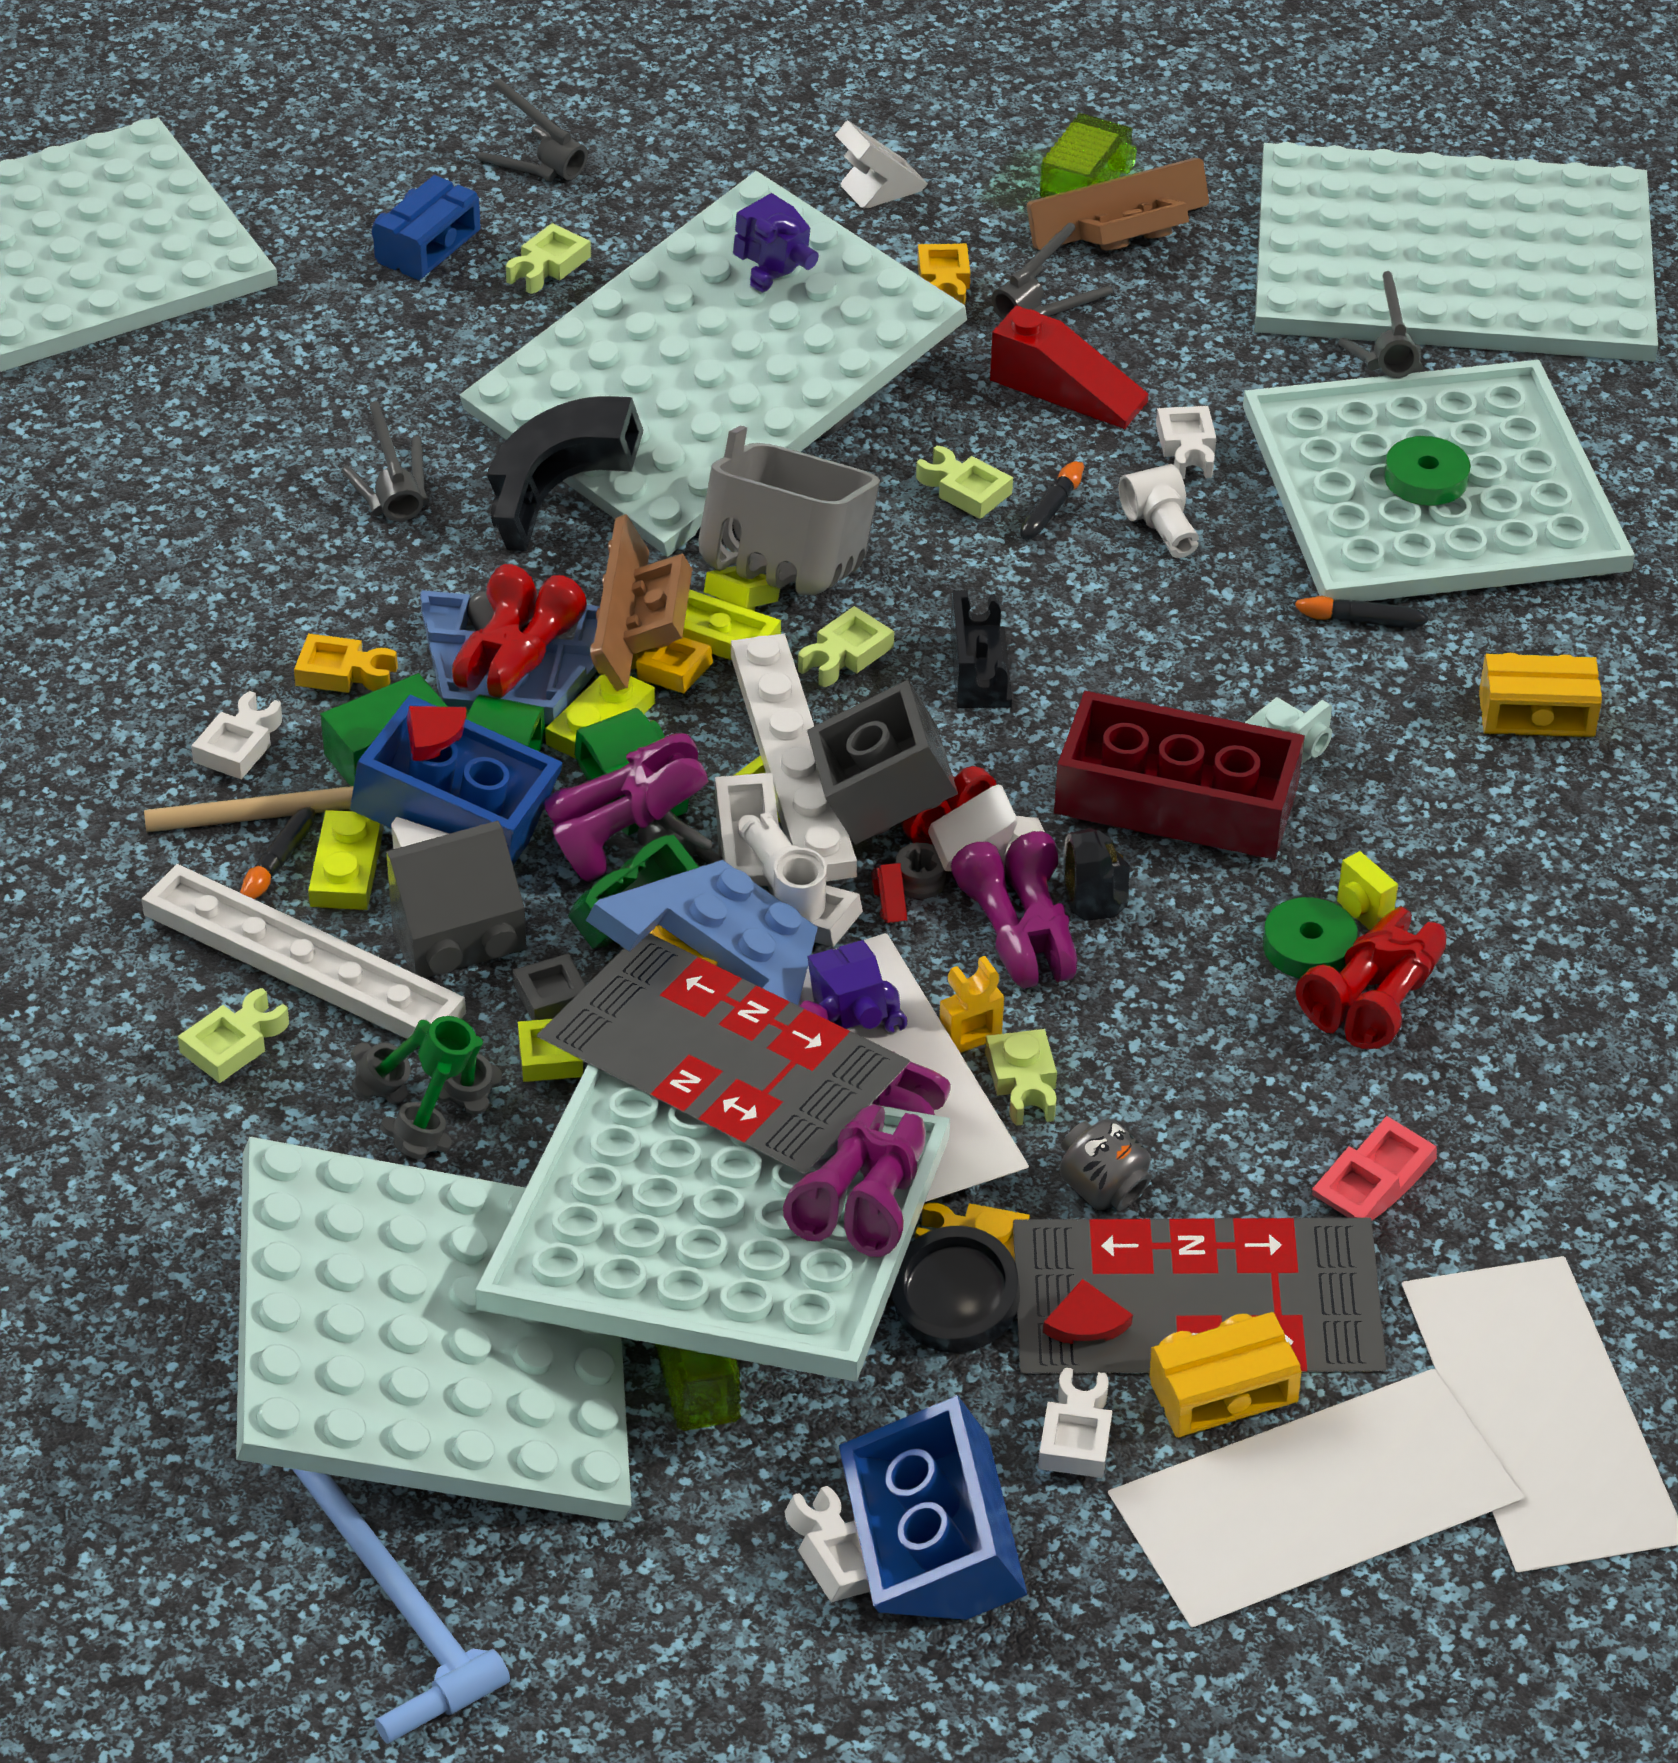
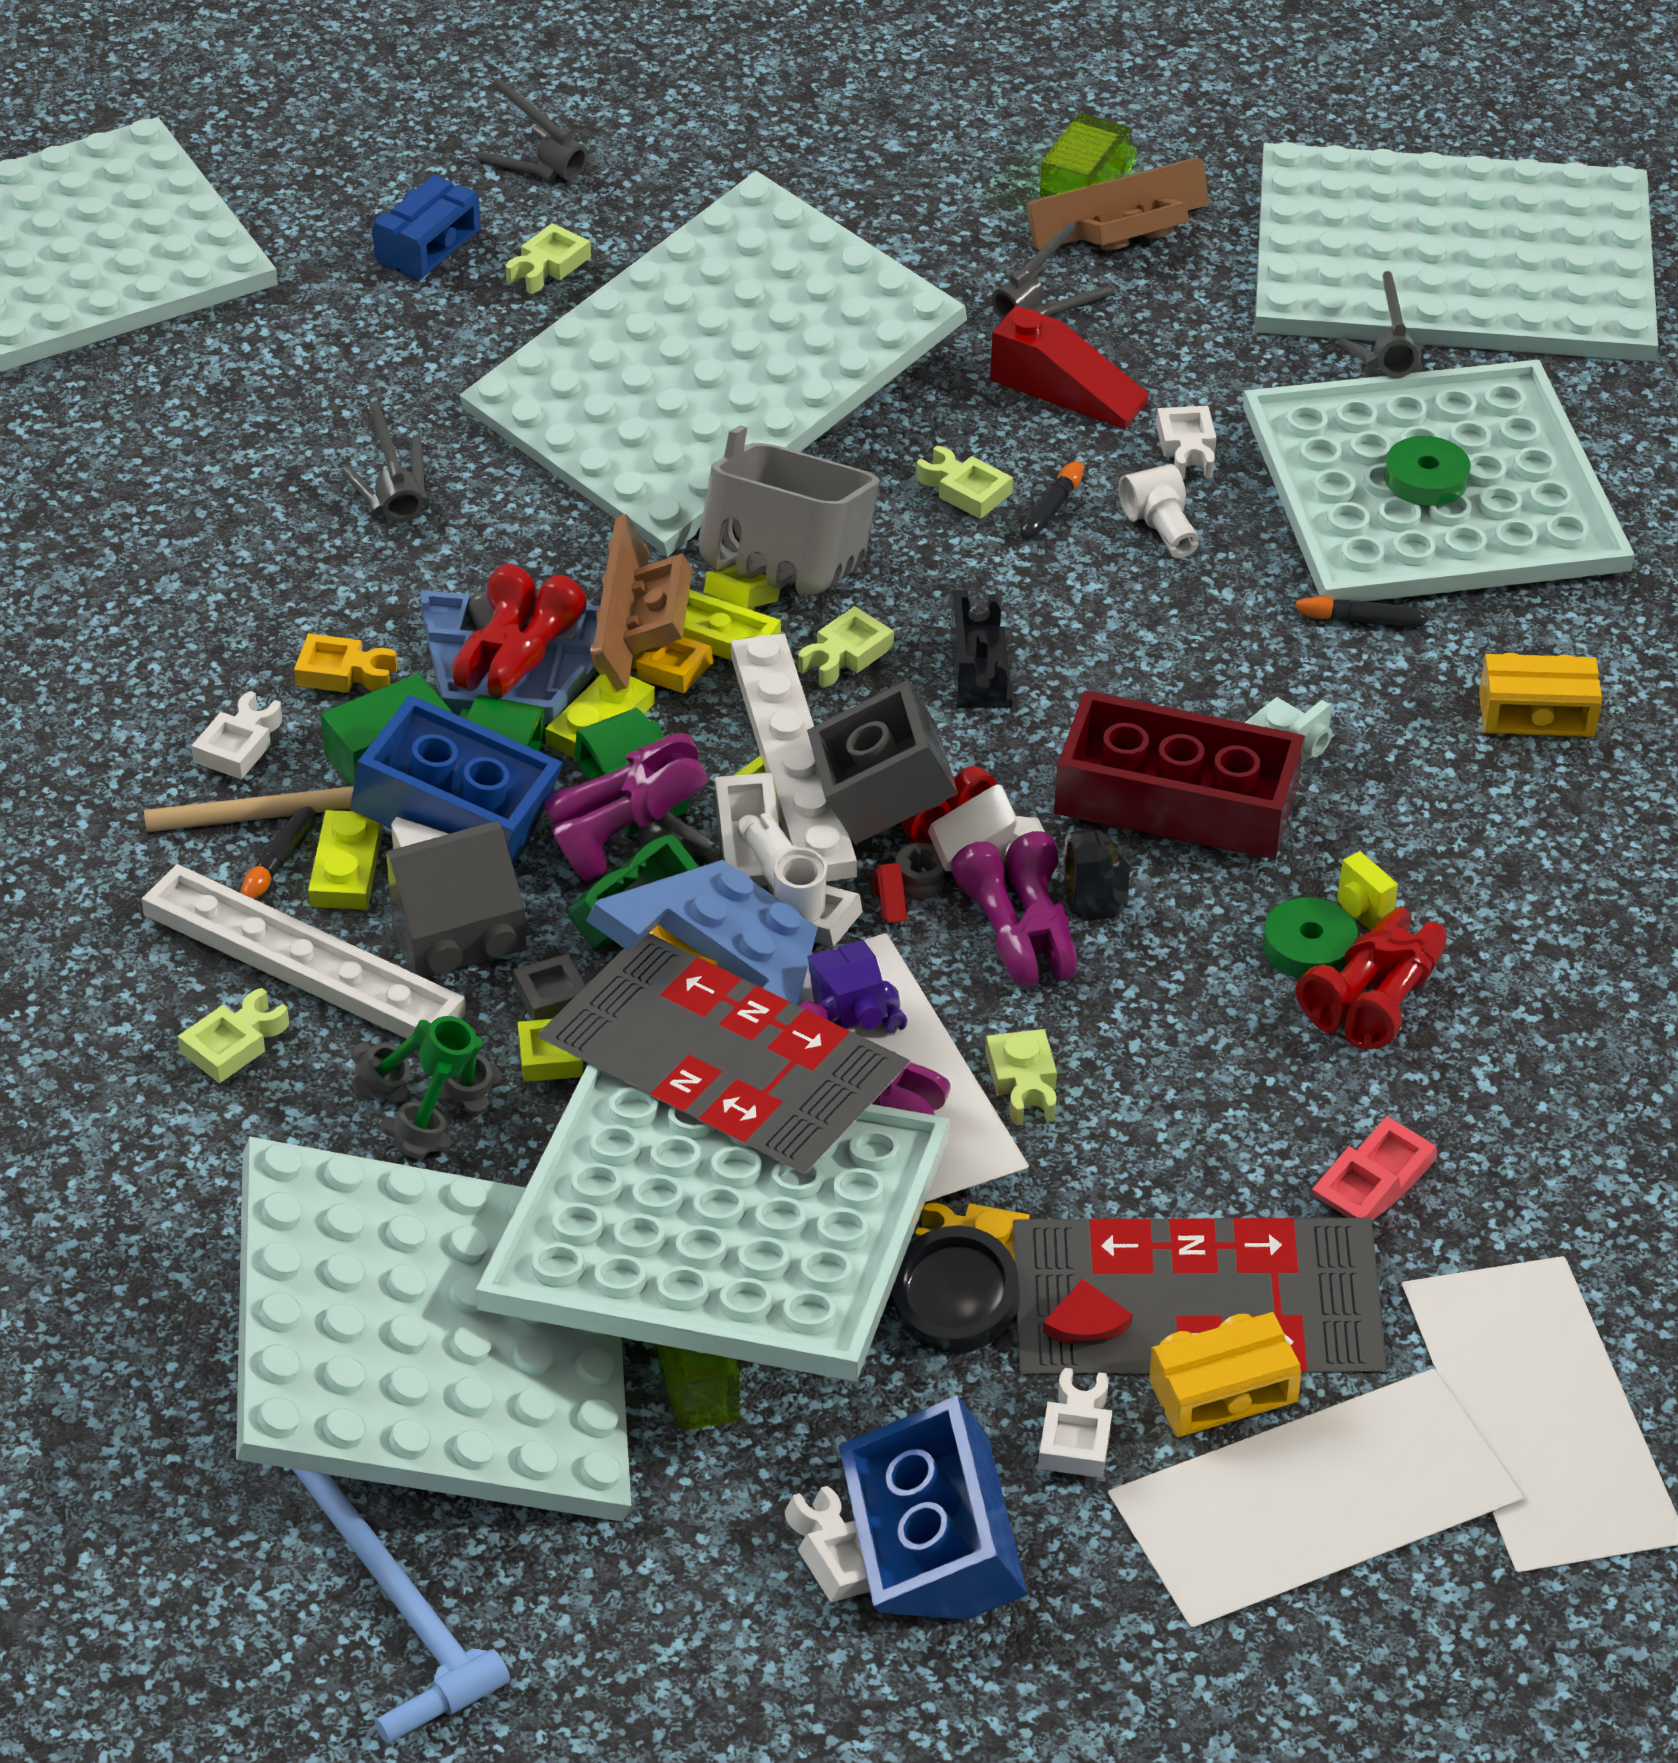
red tile [407,706,466,761] -> none
black arch [487,396,644,551] -> none
dark purple piece [733,193,819,293] -> none
magenta piece [783,1104,926,1257] -> none
white slope [835,120,928,209] -> none
yellow plate [917,243,971,306] -> none
yellow plate [939,956,1004,1053] -> none
flat silver head [1060,1119,1152,1211] -> none

